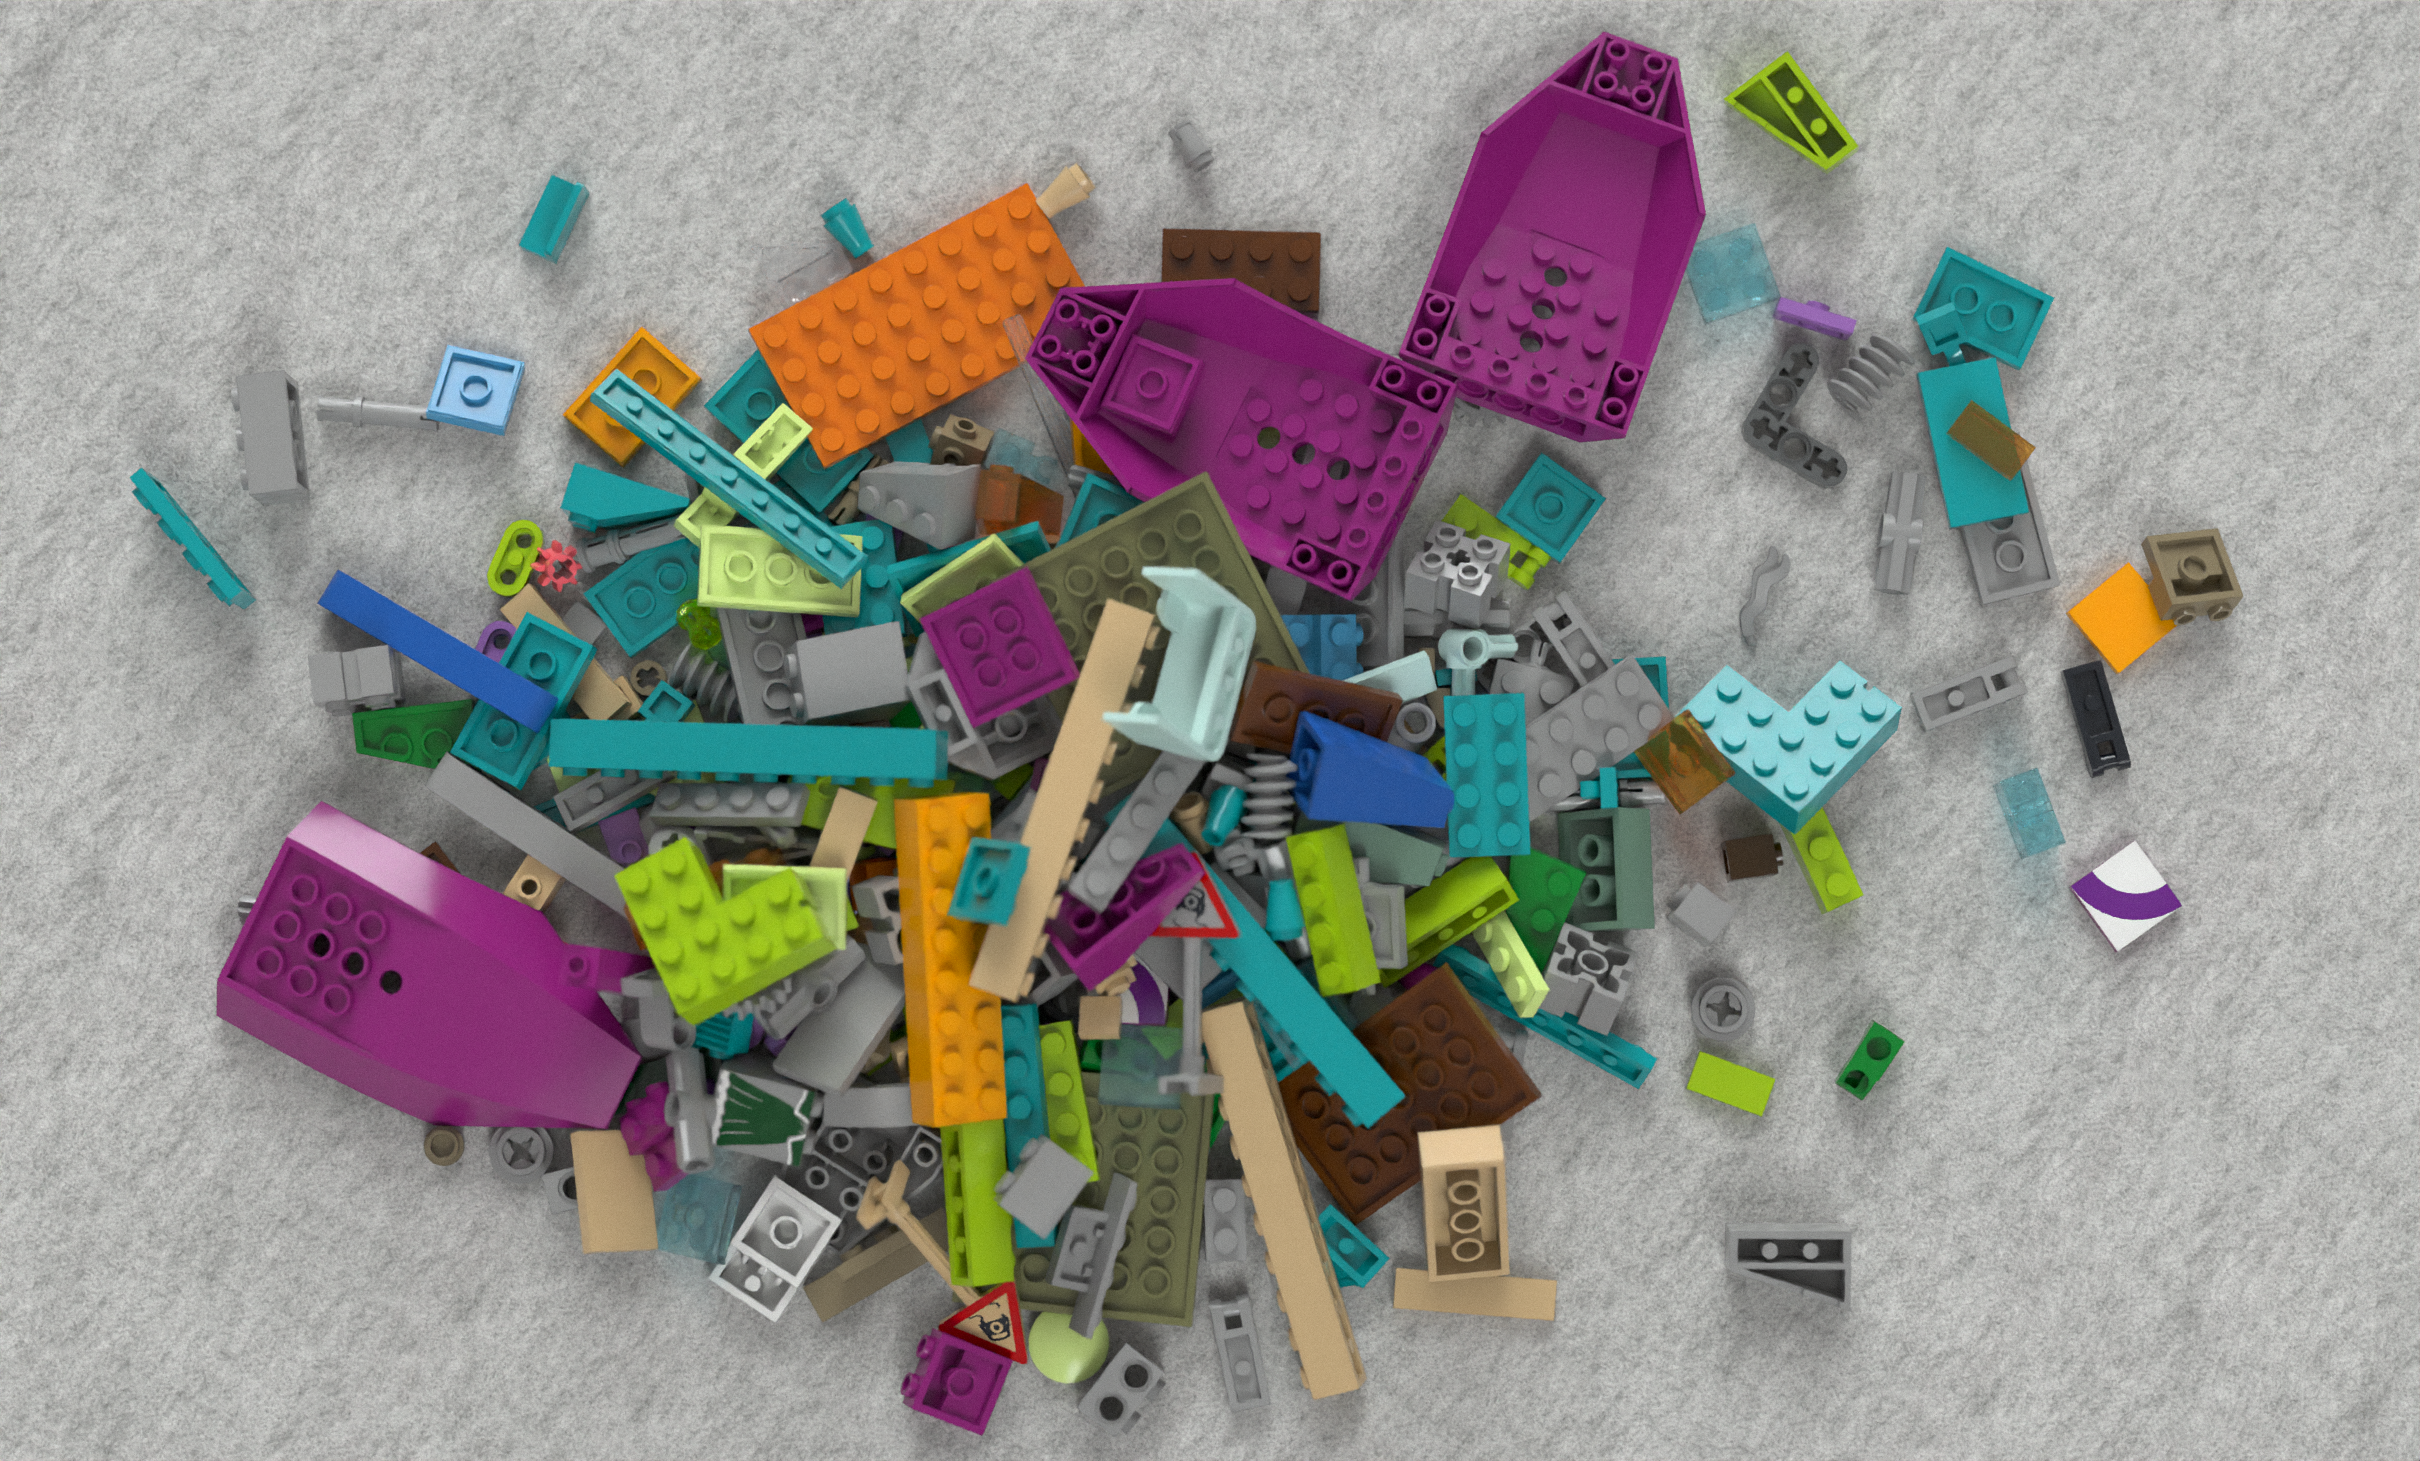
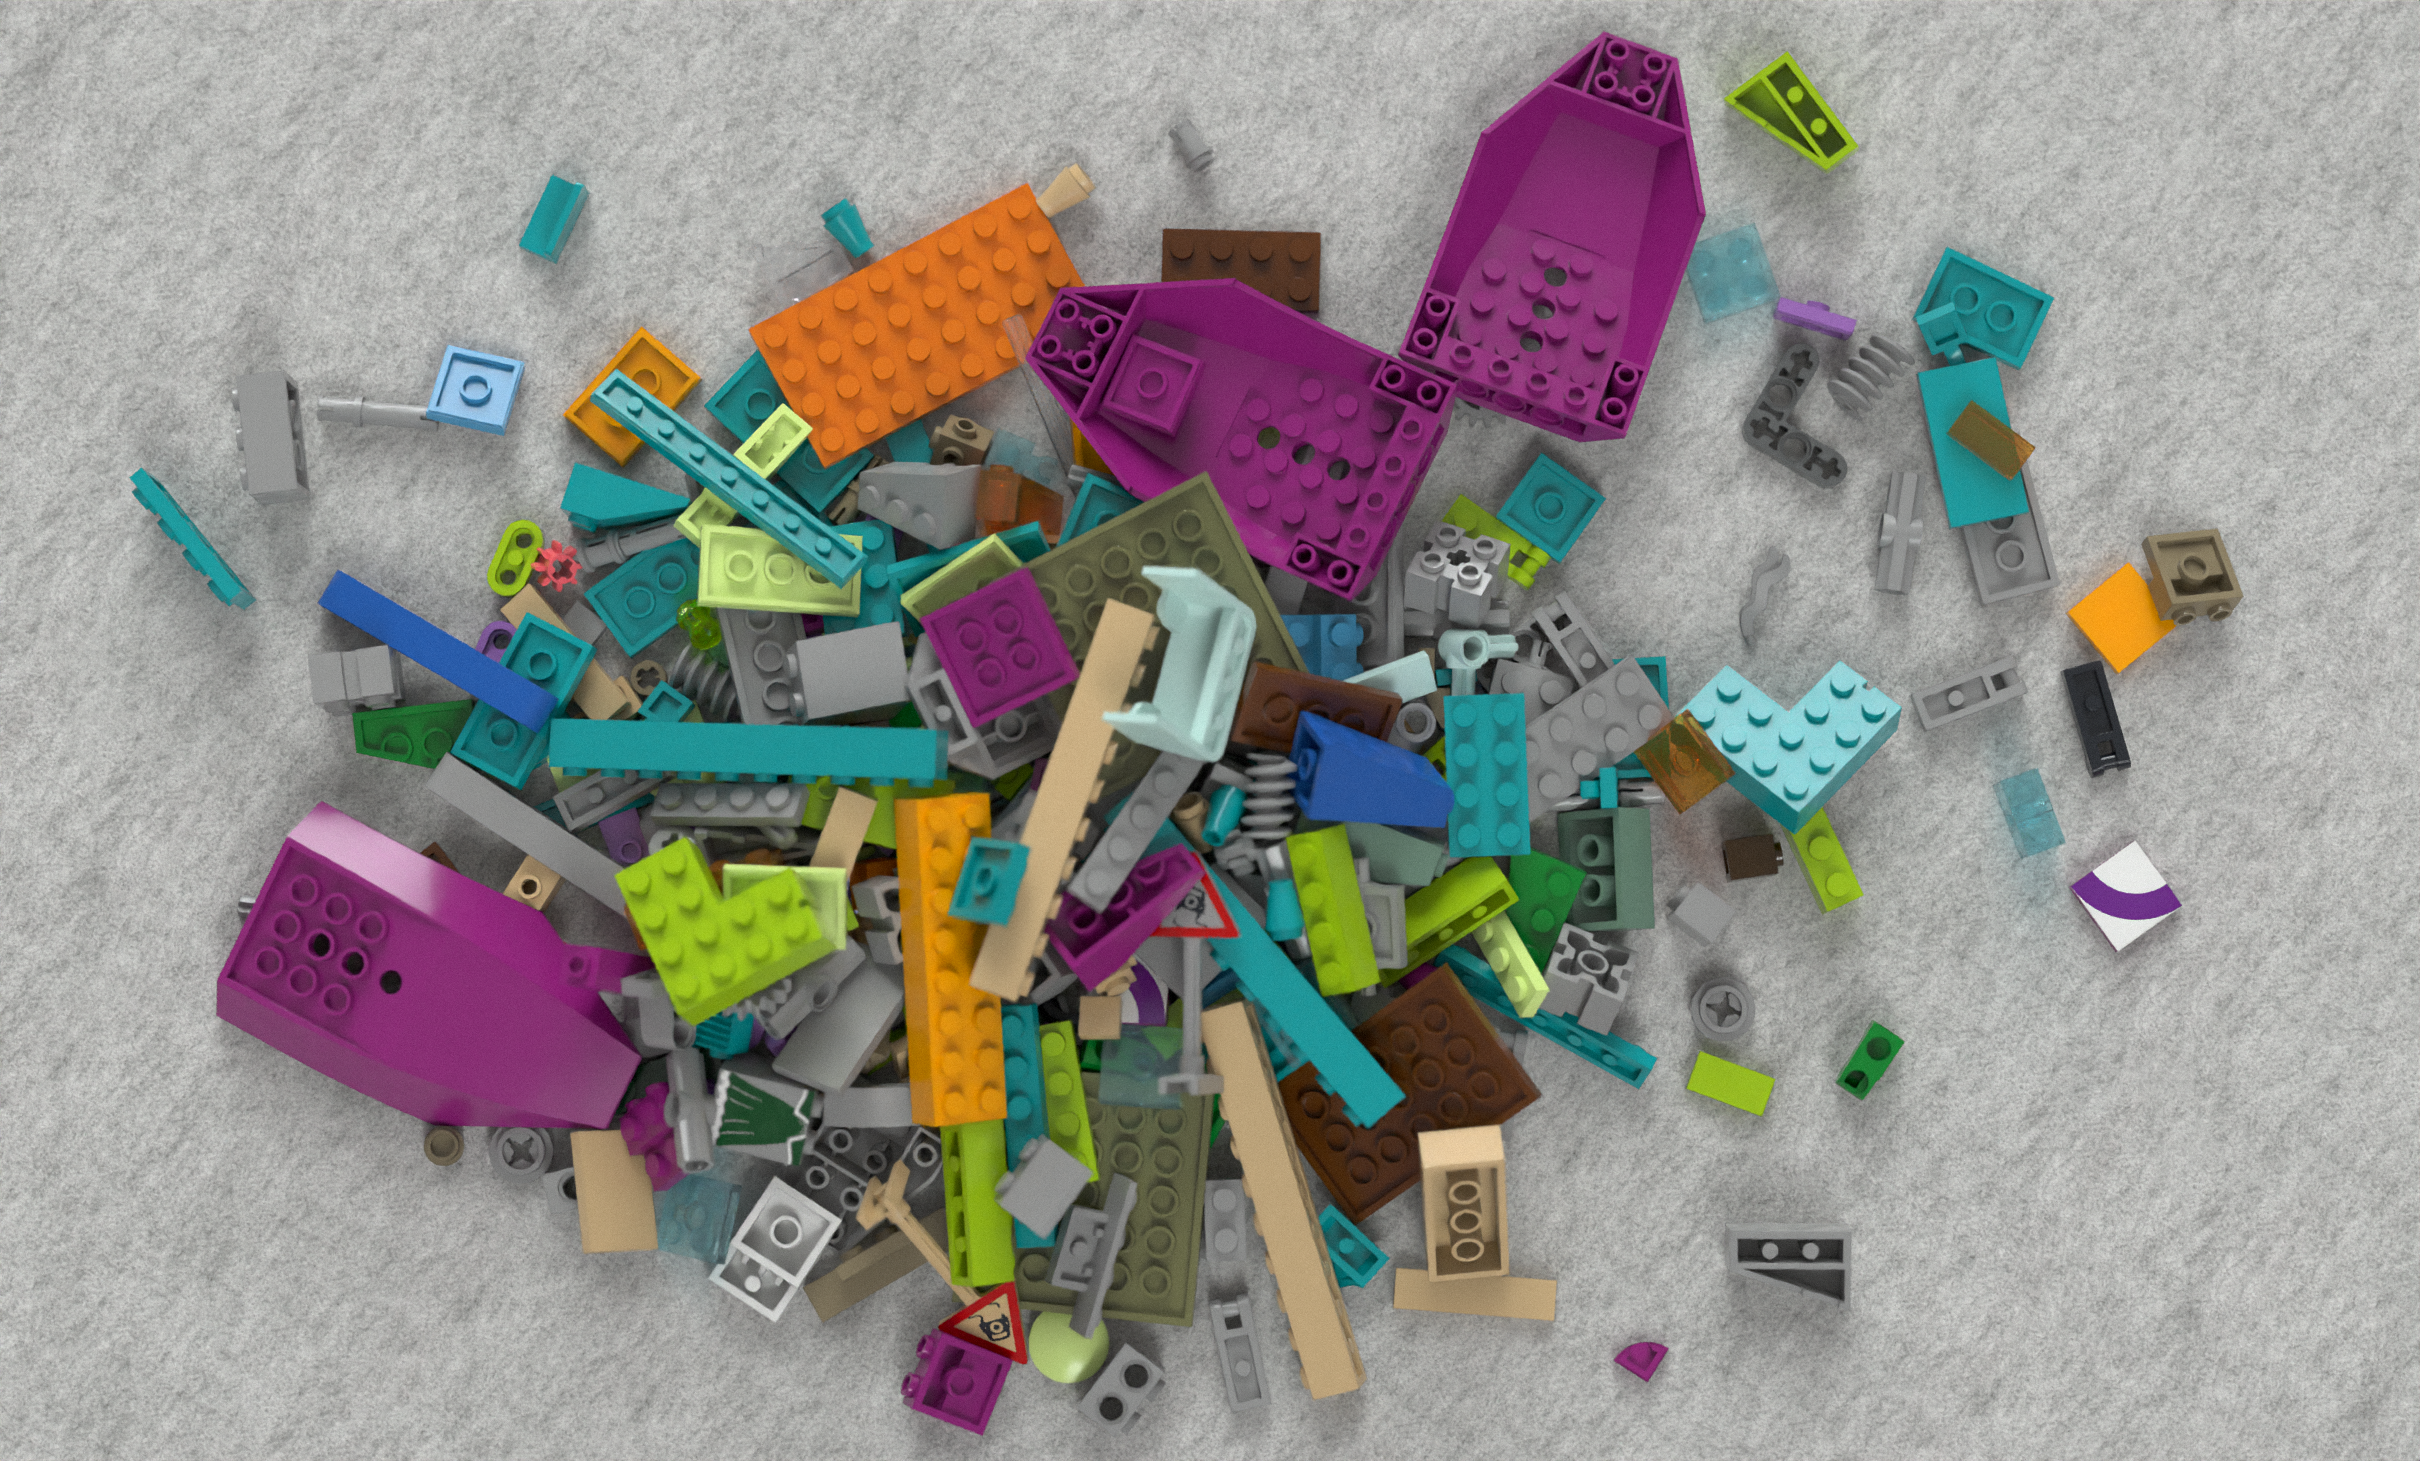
none -> magenta tile [1613,1342,1669,1383]

